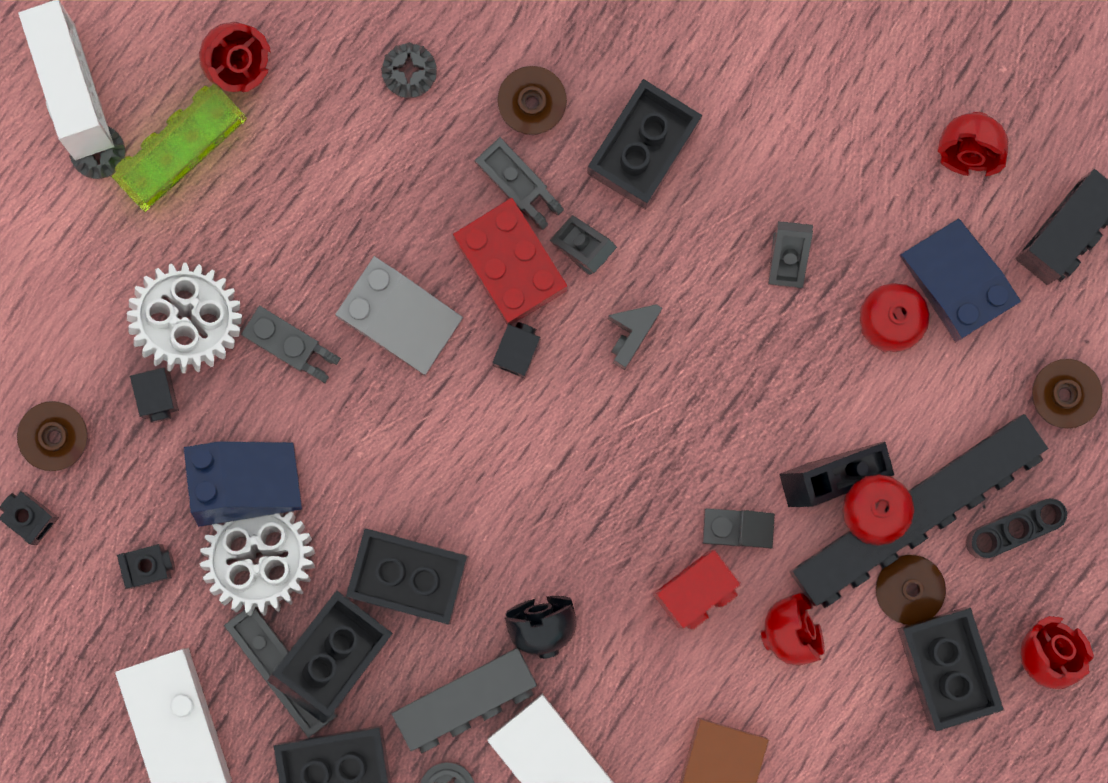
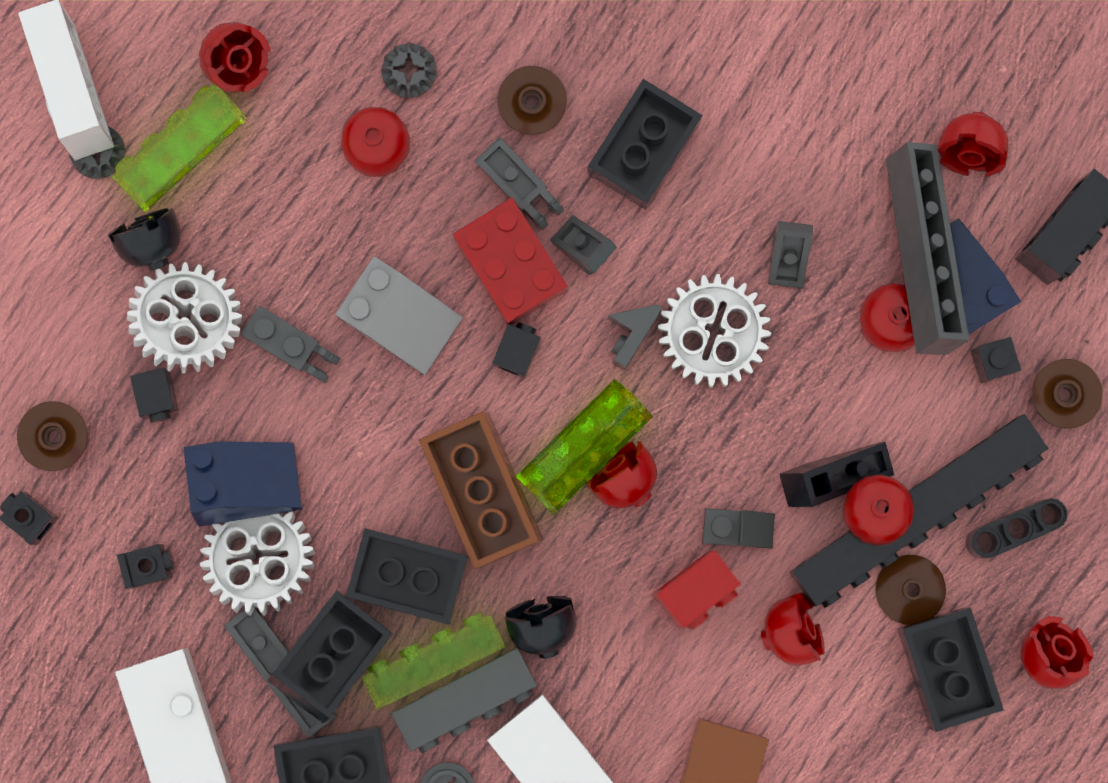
none -> black cylinder [108,208,181,271]
none -> red cylinder [341,107,410,177]
none -> clear neon green brick [362,612,506,710]
none -> dark orange brick [418,411,544,569]
none -> clear neon green brick [515,379,653,516]
none -> red cylinder [586,441,658,509]
none -> white gear [657,274,771,388]
none -> dark grey brick [886,142,969,355]
none -> black brick [971,337,1021,384]

